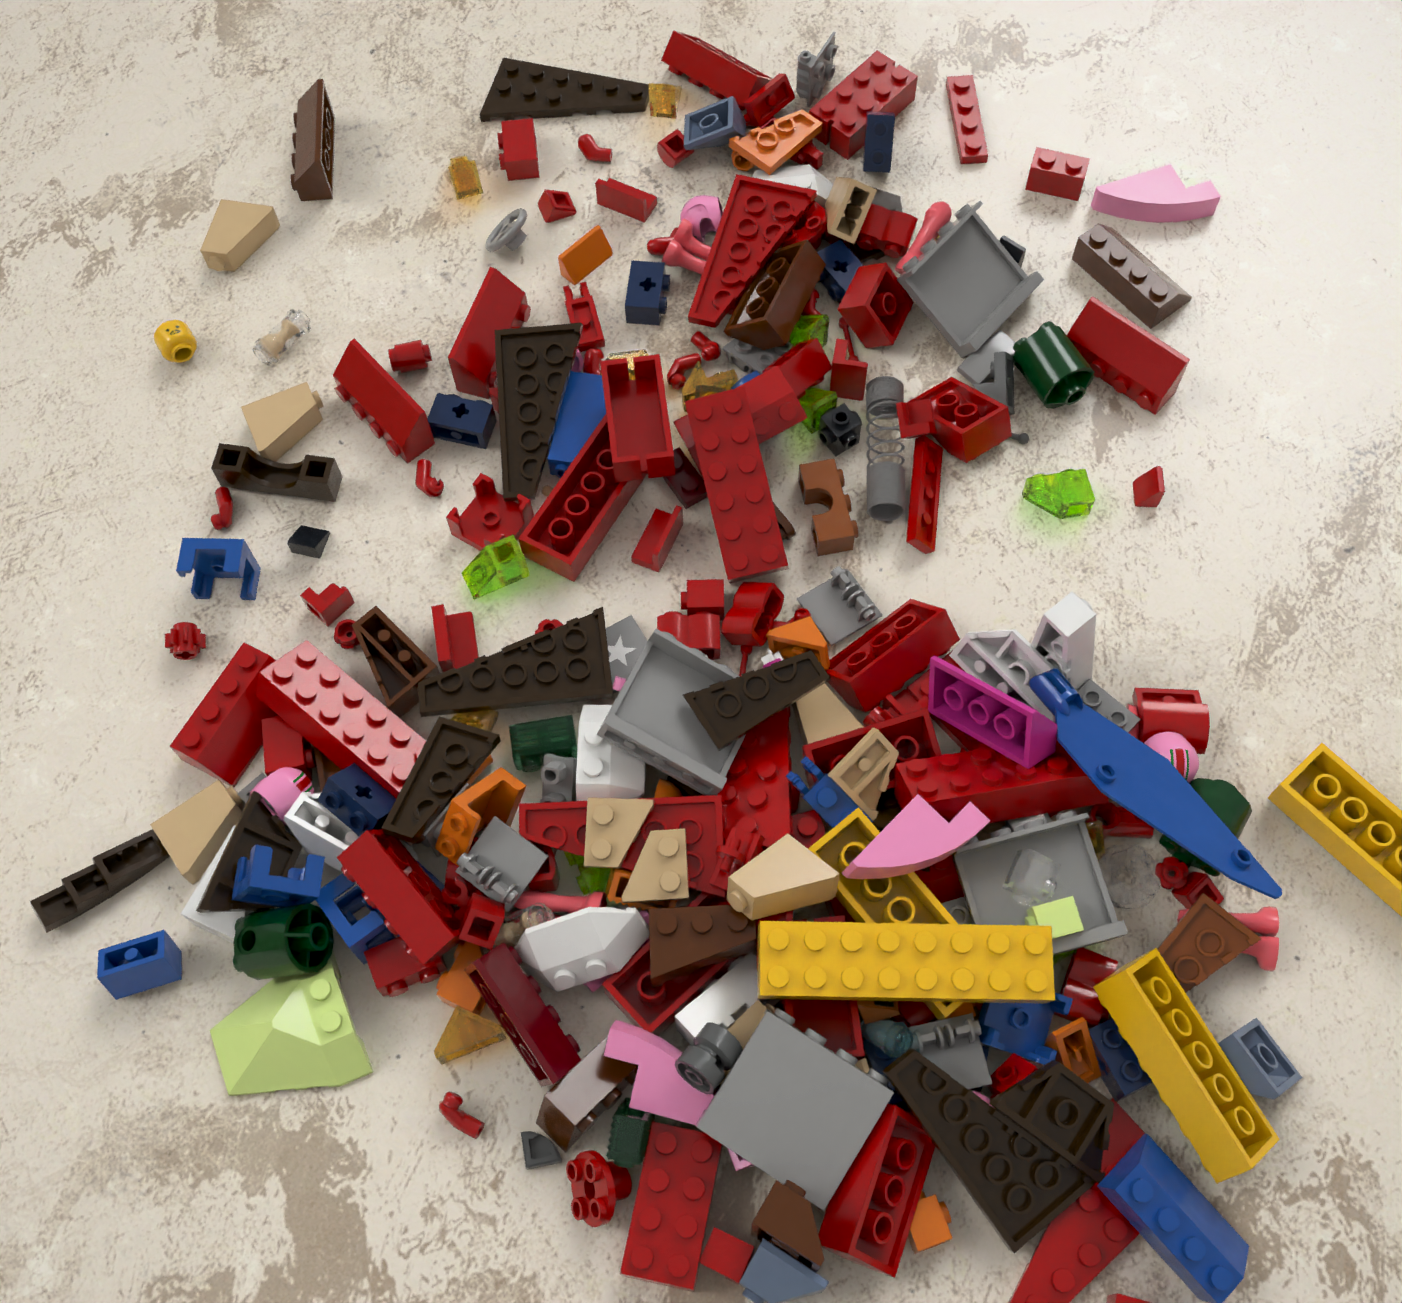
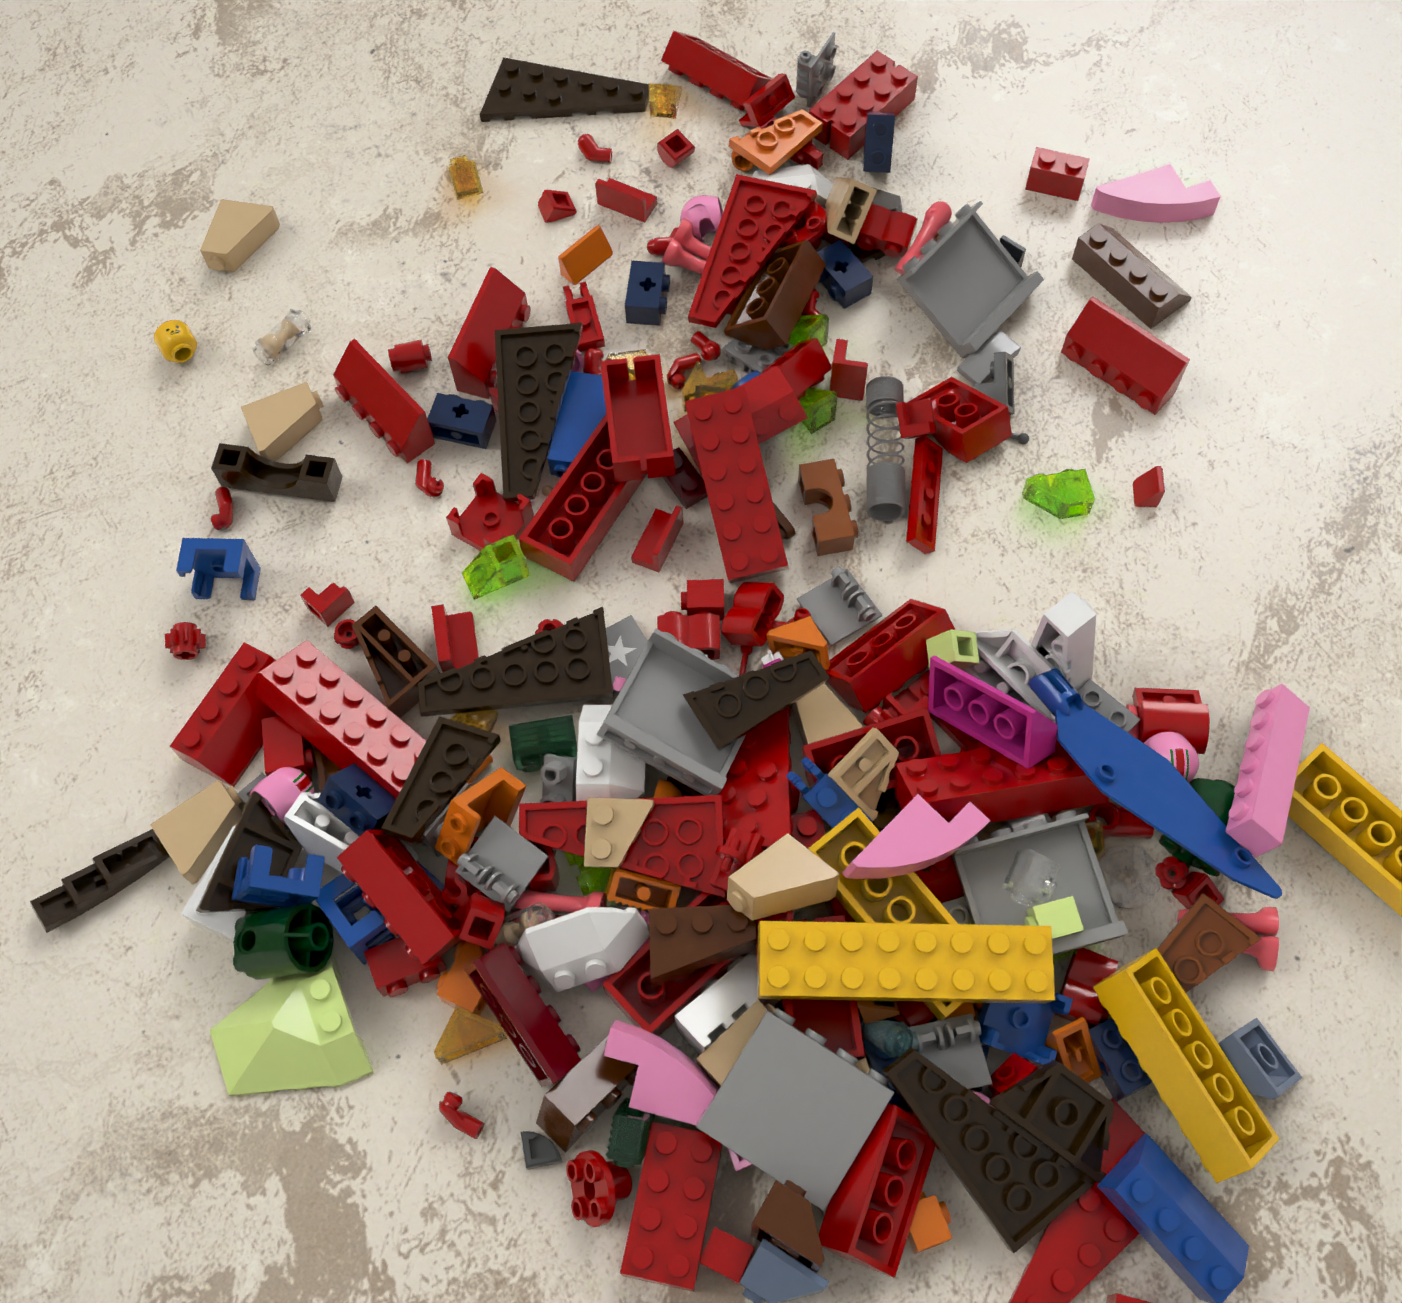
blue brick [97,930,182,1000] -> none
black slope [287,525,330,559] -> none
reddish brown slope [291,79,335,201] -> none
light grey piece [485,208,527,252] -> none
red brick [497,118,540,181] -> none
tan wing [622,829,689,903] -> none
dark grey wheel [675,1022,743,1094] -> none
sand blue slope [684,96,746,150] -> none
black brick [818,403,862,457] -> none
red brick [837,262,914,348] -> none
red hinge [839,317,859,361] -> none
plate [946,75,988,164] -> none
dark green cylinder [1013,321,1094,409] -> none
none -> yellowish green brick [926,629,979,670]
none -> bright pink brick [1226,684,1310,857]

